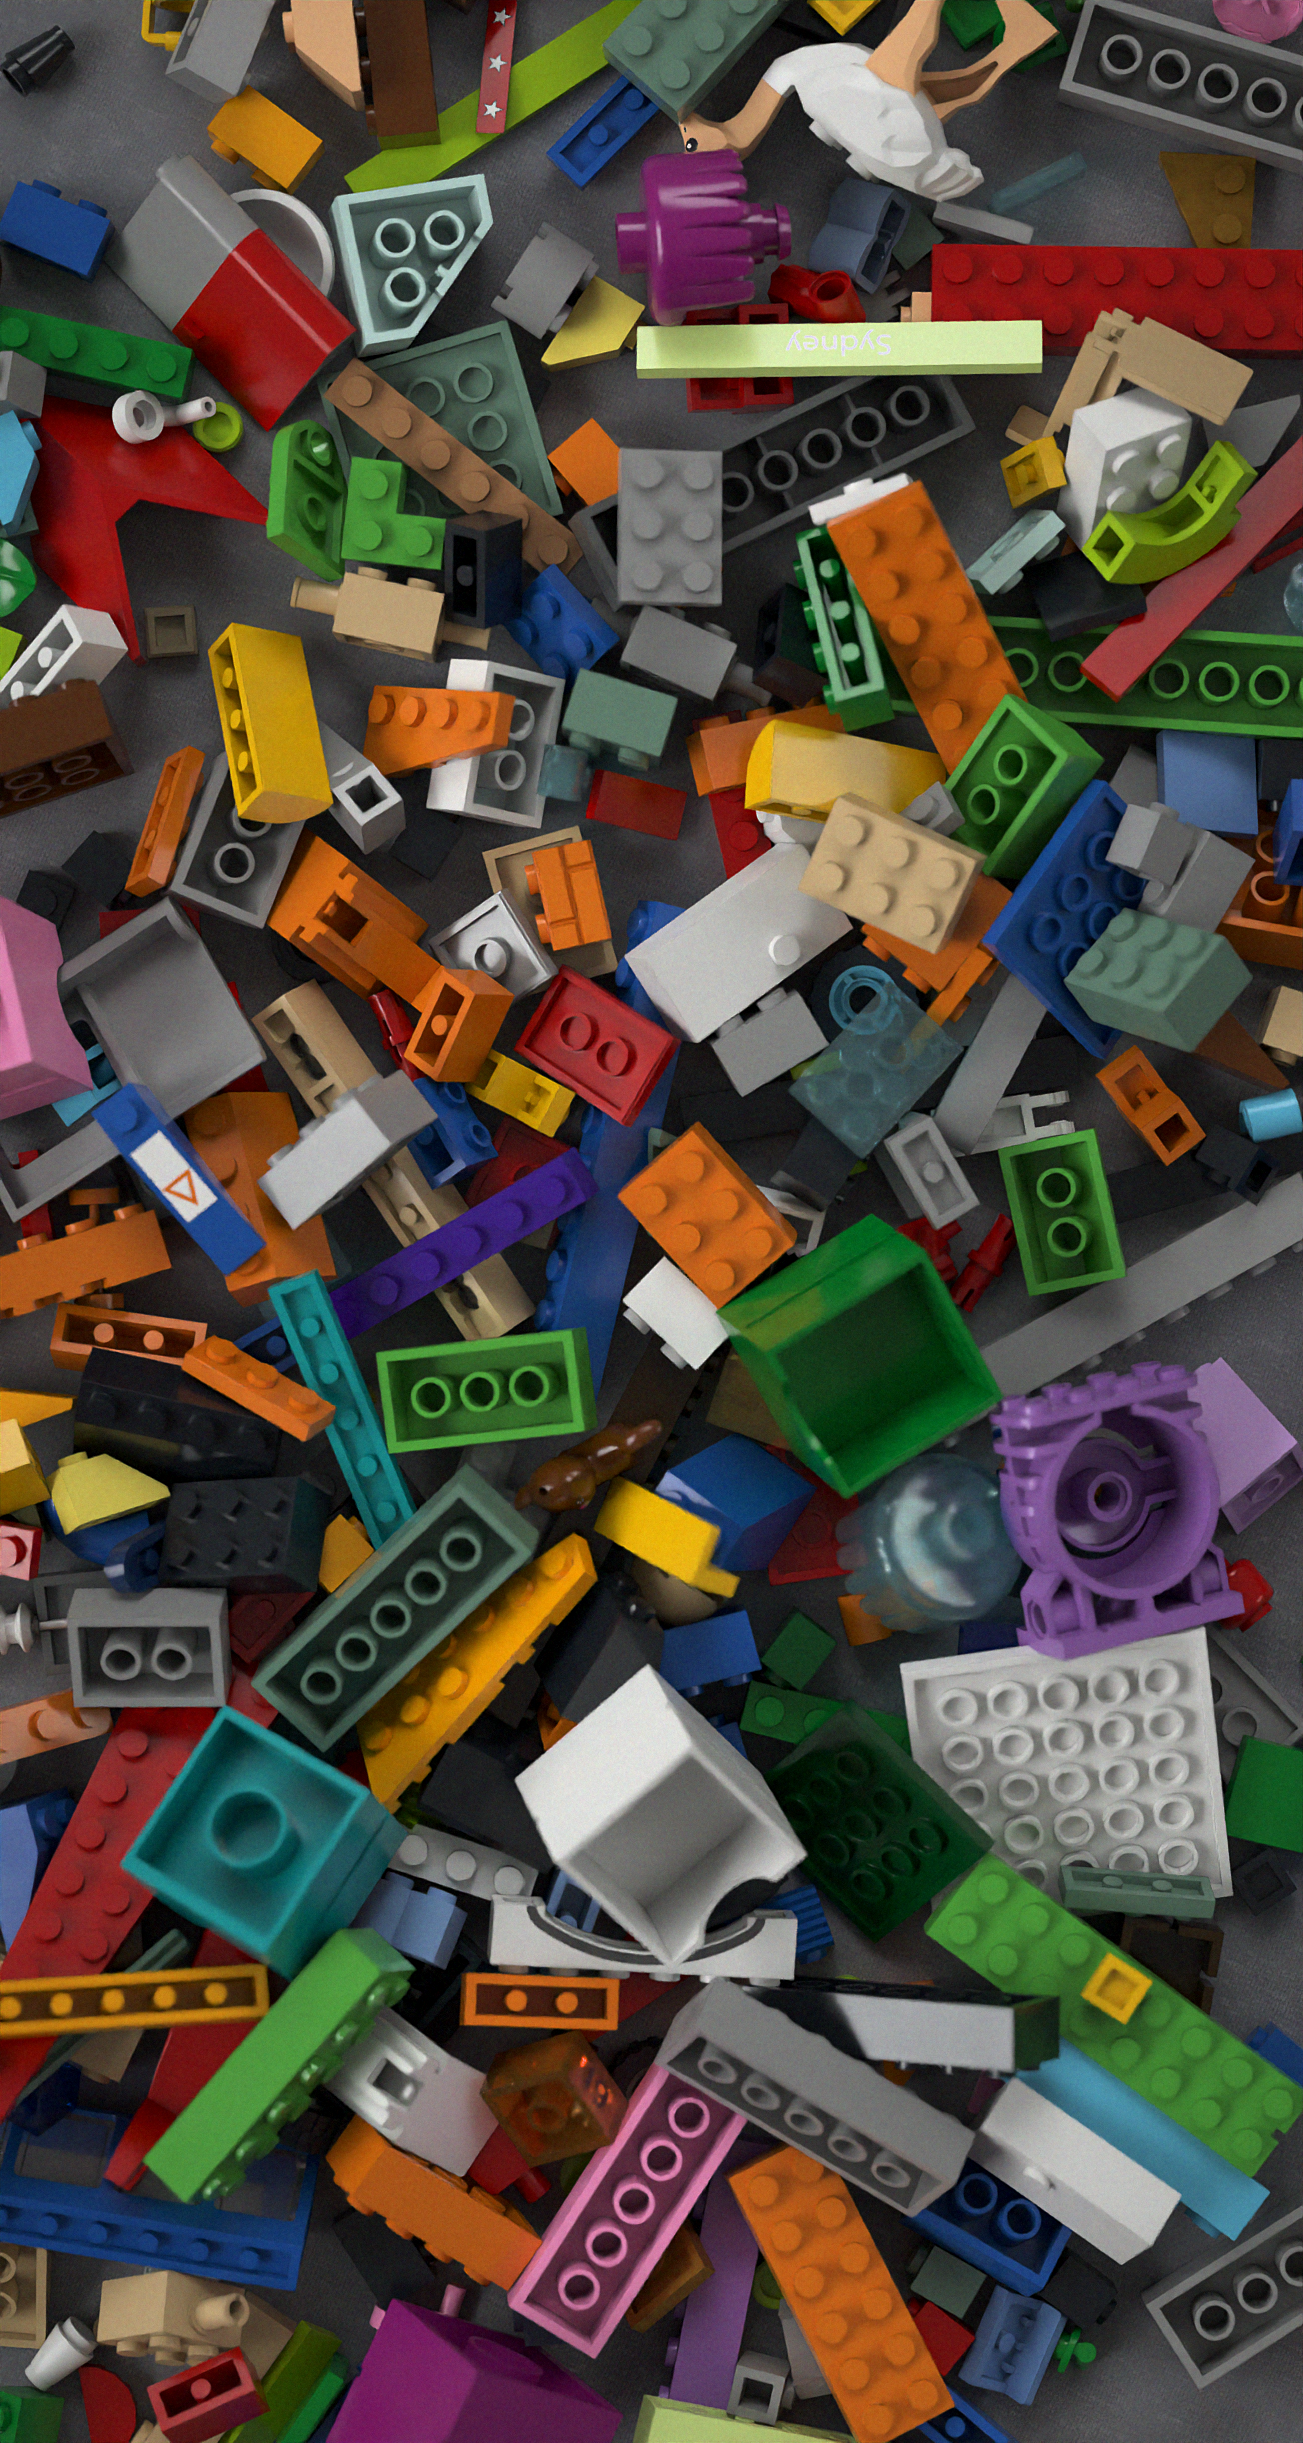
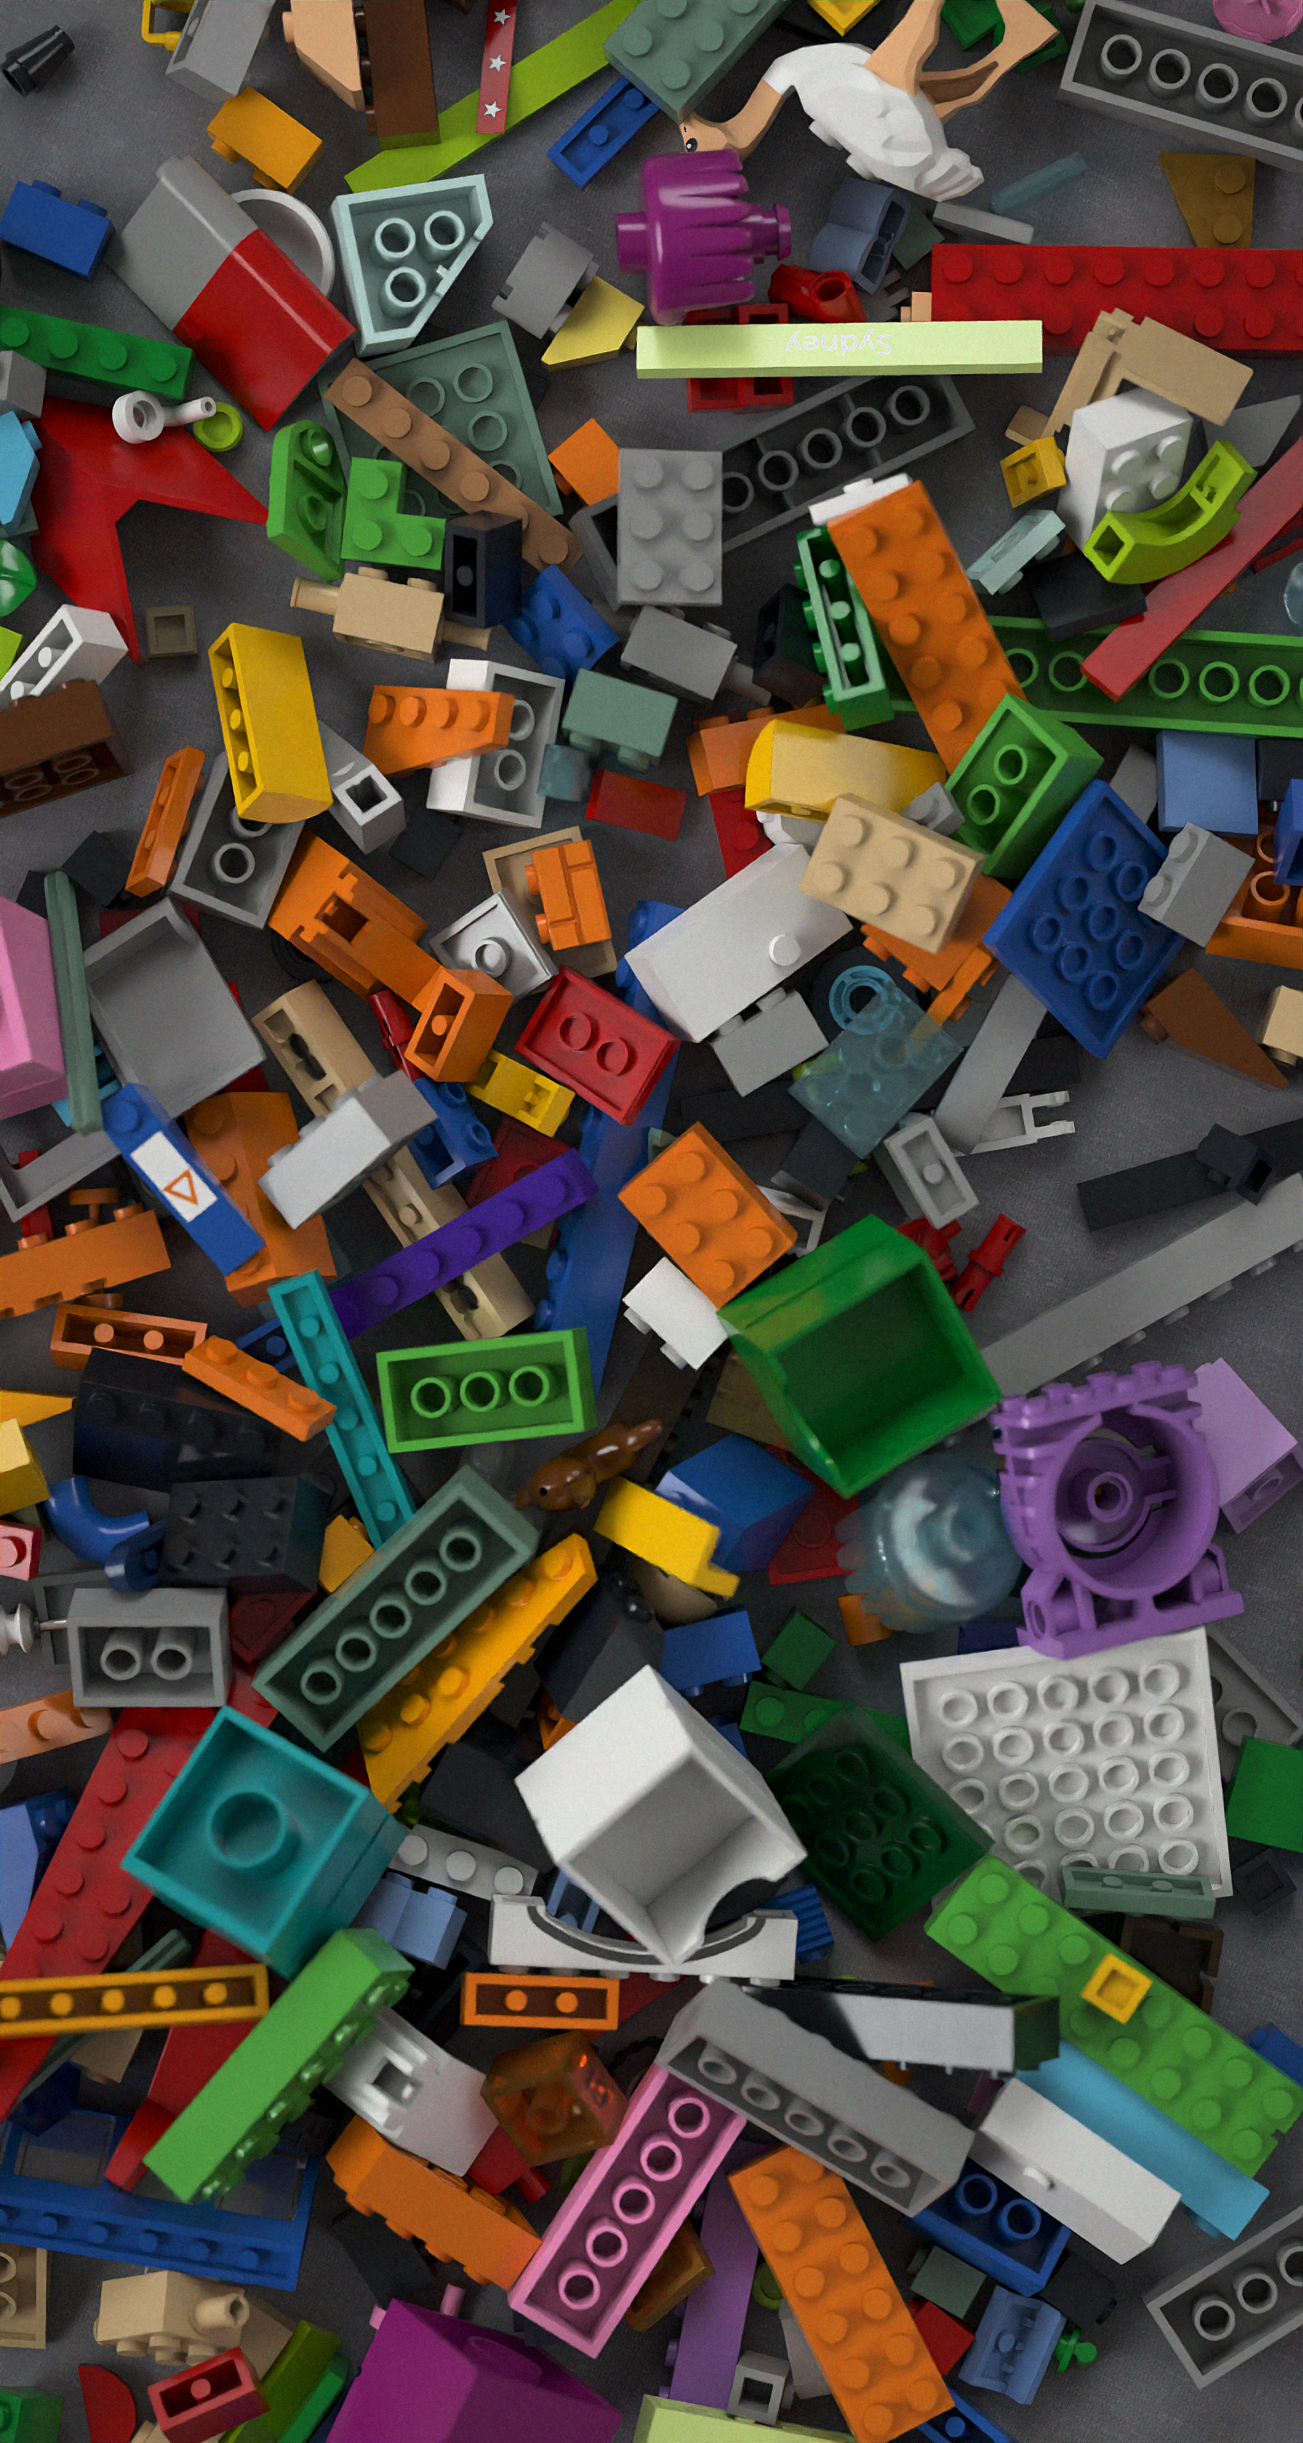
white cone [25,2316,99,2391] -> none
light yellow slope [45,1451,171,1535] -> none
bright green slope [998,1128,1127,1297] -> none
sand green brick [1063,907,1253,1053] -> none
orange brick [1095,1045,1206,1166] -> none
light grey brick [1105,802,1195,887] -> none
red head [1216,1557,1274,1633] -> none
medium azure panel [1238,1088,1303,1144] -> none
none -> sand green axle [44,870,103,1135]

